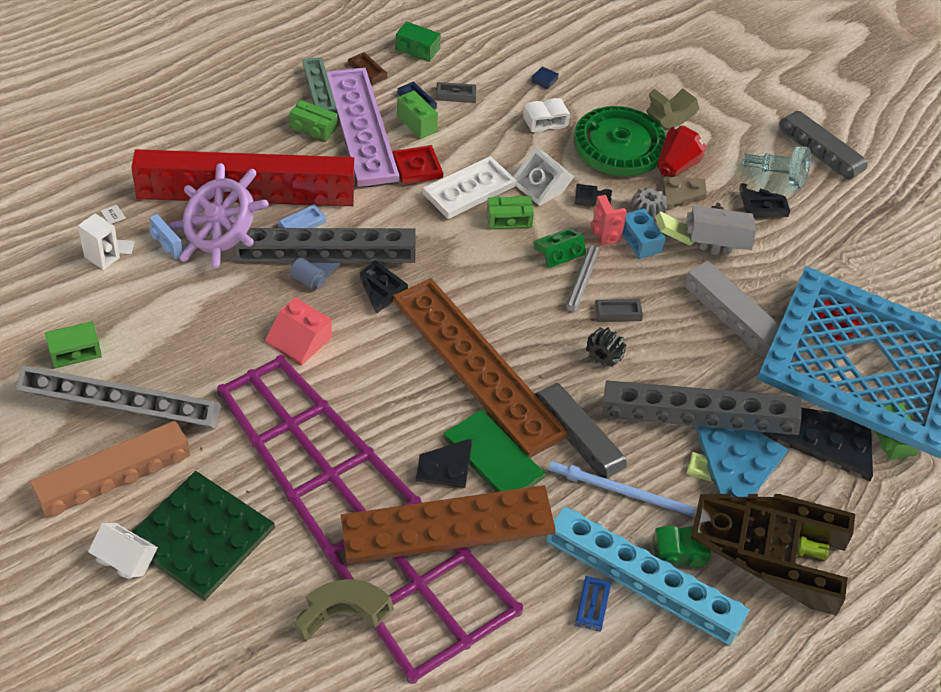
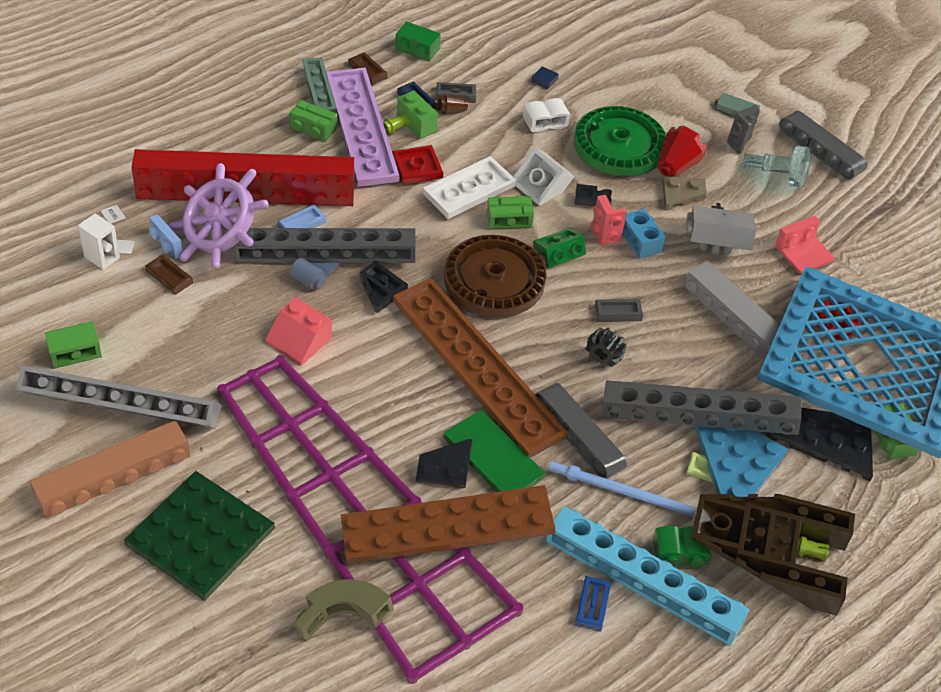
white brick [88,523,158,579] -> none
light grey axle [565,245,600,312] -> none
light grey gear [631,187,667,219] -> none
olive arch [646,88,699,128] -> none
yellowish green tile [655,212,694,246] -> none
black wing [739,183,790,218] -> none
none -> reddish brown tile [145,254,193,295]
none -> lime pin [383,114,409,134]
none -> reddish brown cone [437,94,468,114]
none -> reddish brown piece [444,234,547,317]
none -> sand green tile [716,93,760,116]
none -> dark grey bracket [727,105,760,154]
none -> coral bracket [775,216,835,274]

